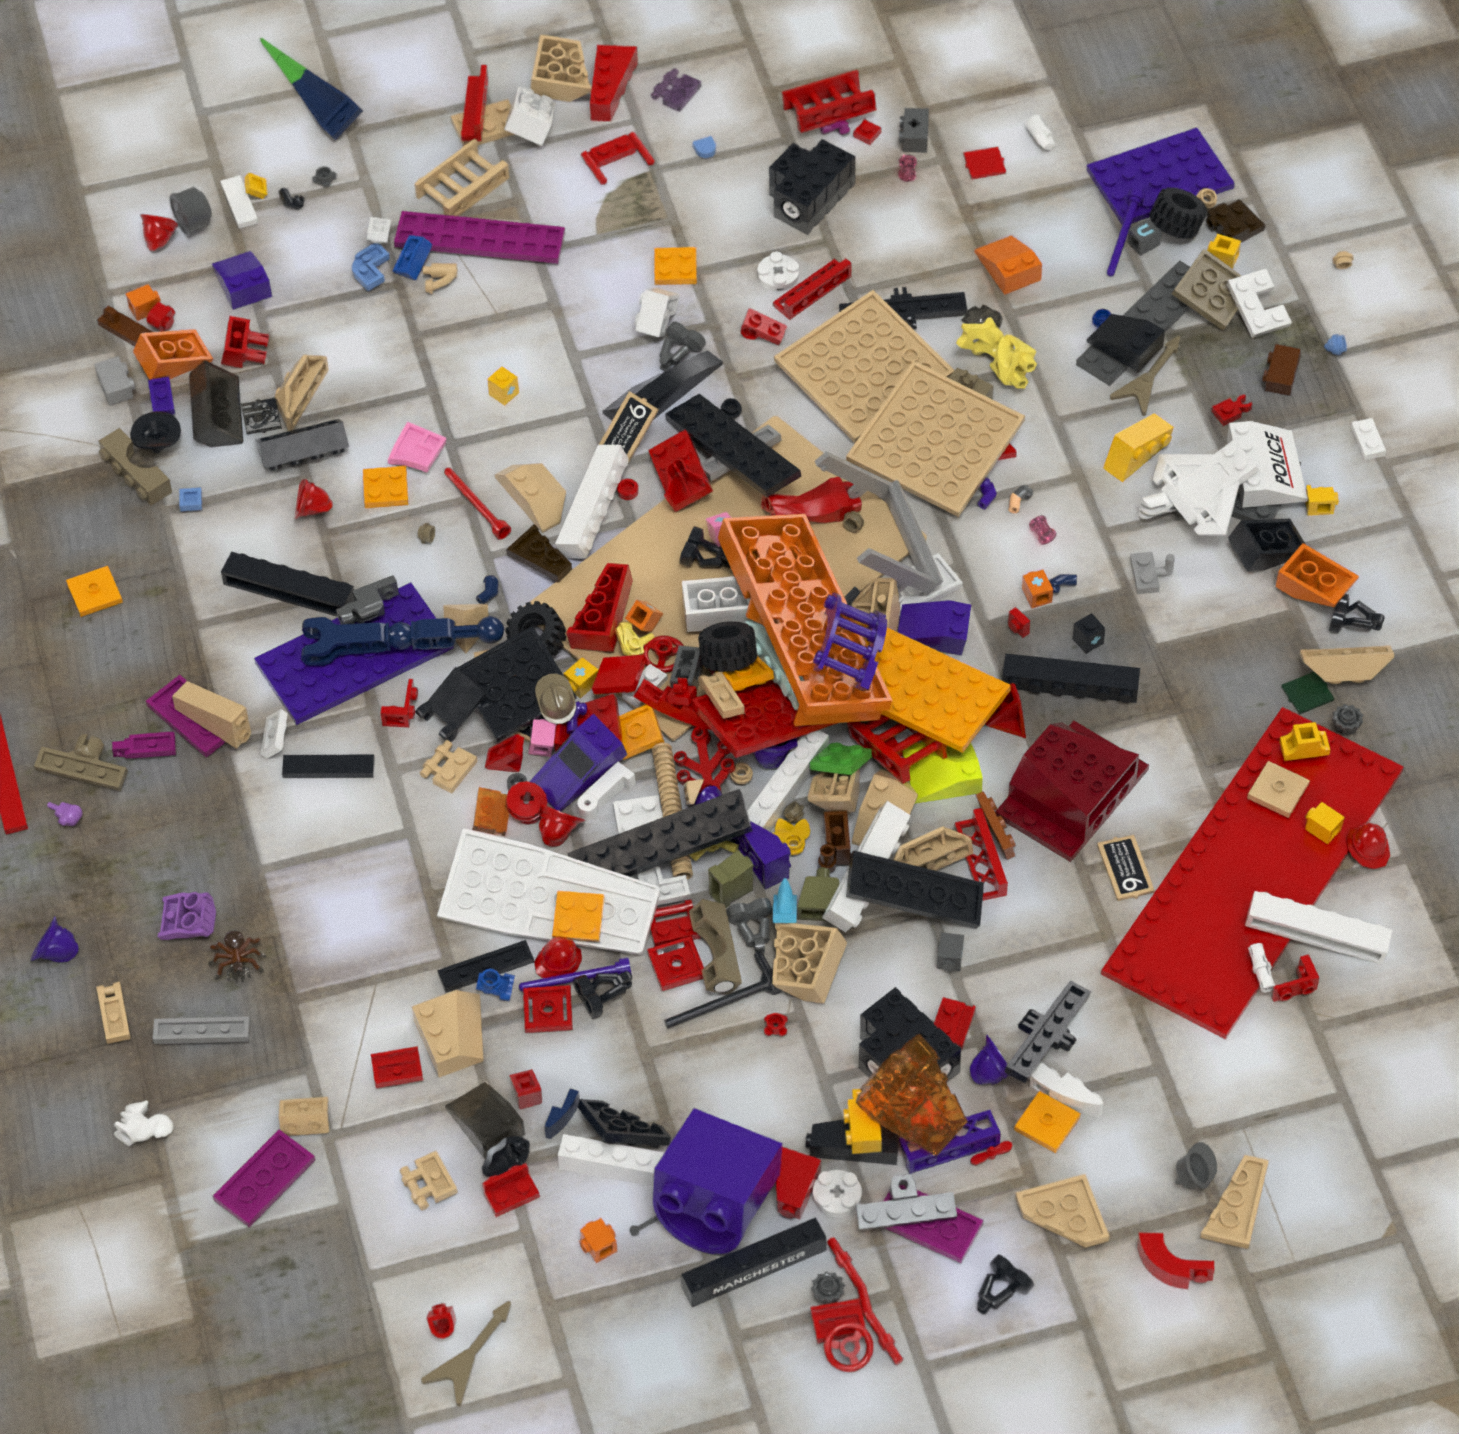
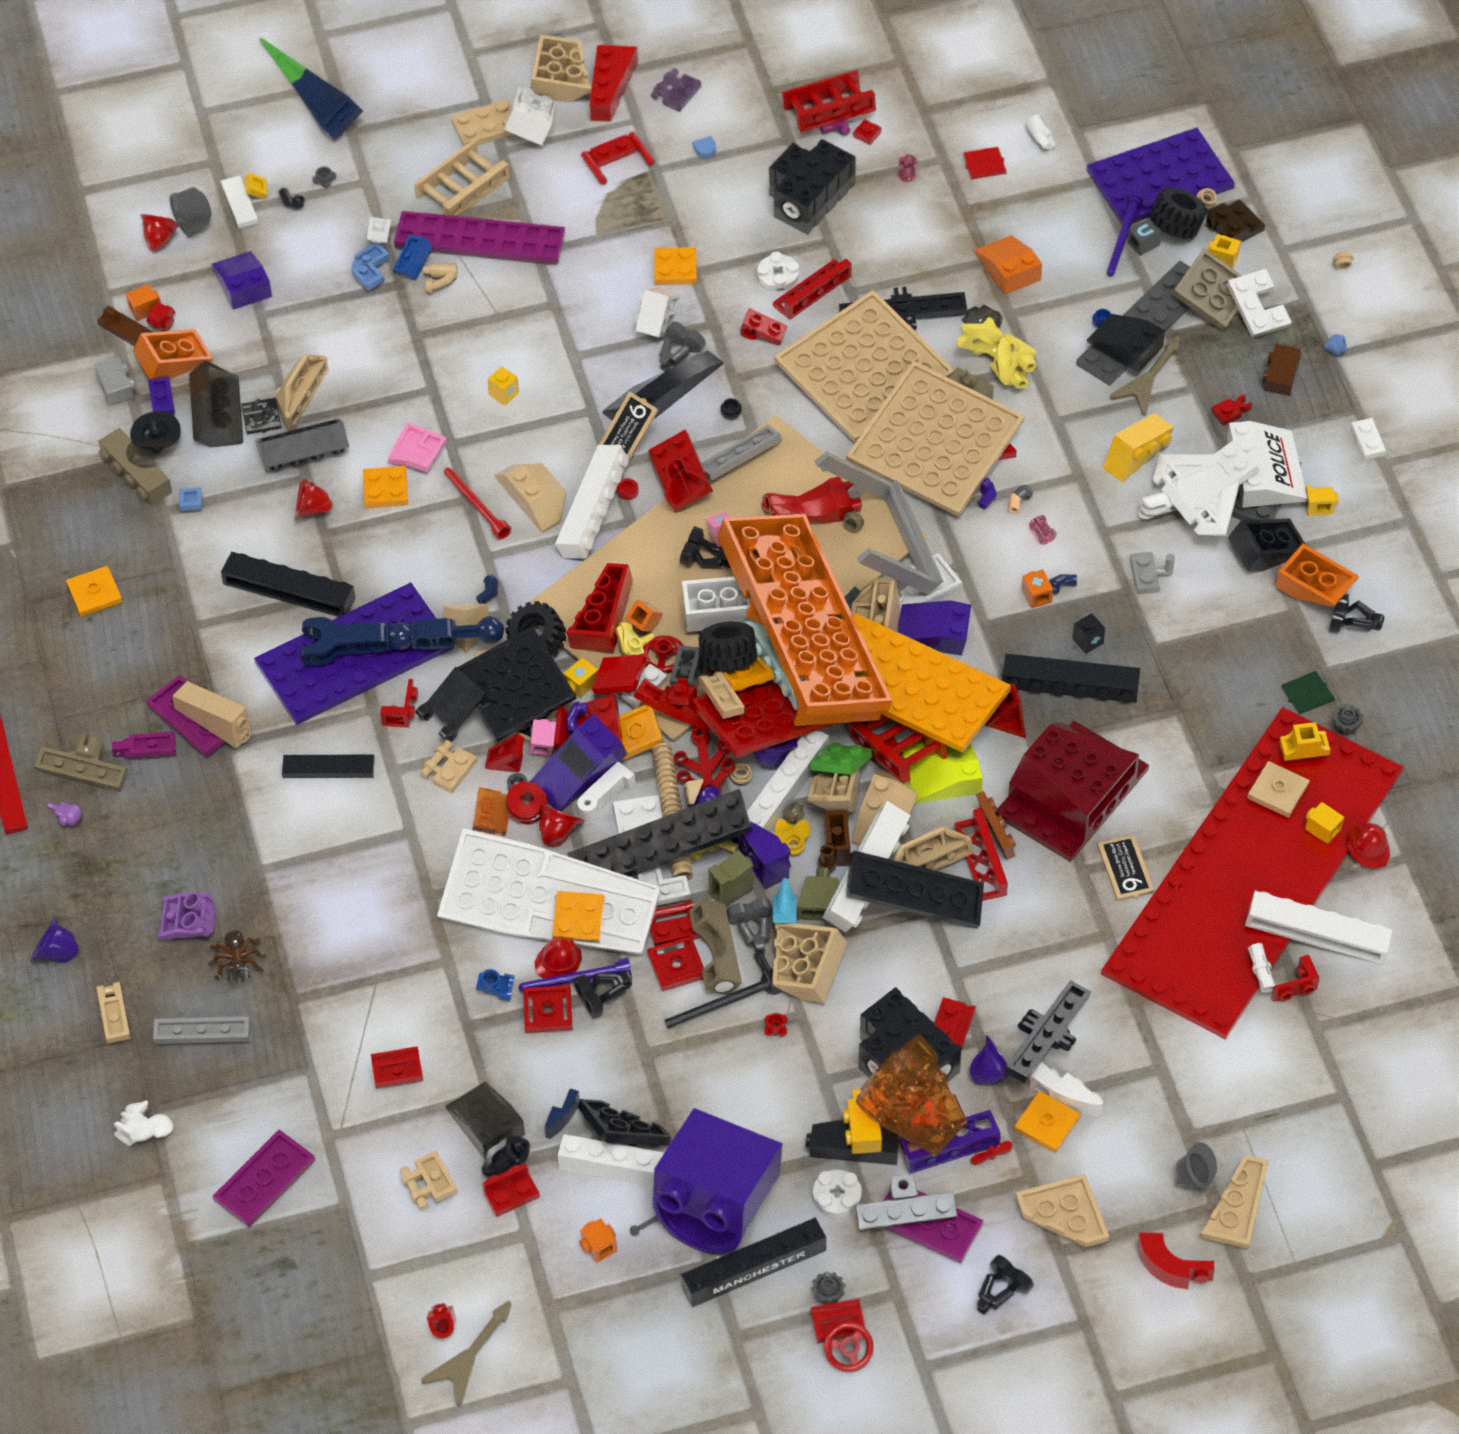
red brick [221,316,269,368] -> none
white plate [260,709,288,758] -> none
tan bracket [279,1097,329,1136] -> none
dark grey plate [336,575,399,625] -> none
tan wedge [412,990,484,1078] -> none
dark tan plate [417,523,436,544] -> none
black tile [437,940,534,993] -> none
red fence [461,65,489,142] -> none
dark brown wing [506,524,572,582] -> none
red slope [509,1069,542,1109] -> none
dark tan piece [535,673,576,724] -> none
black plate [665,394,802,498] -> none
red slope [776,1147,821,1220] -> none
dark purple fence [813,593,887,691] -> none
red bar [827,1237,904,1365] -> none
dark grey brick [899,108,929,153] -> none
dark grey brick [937,932,964,972] -> none
red plate [1008,607,1030,638] -> none
tan wedge [1300,645,1394,684] -> none

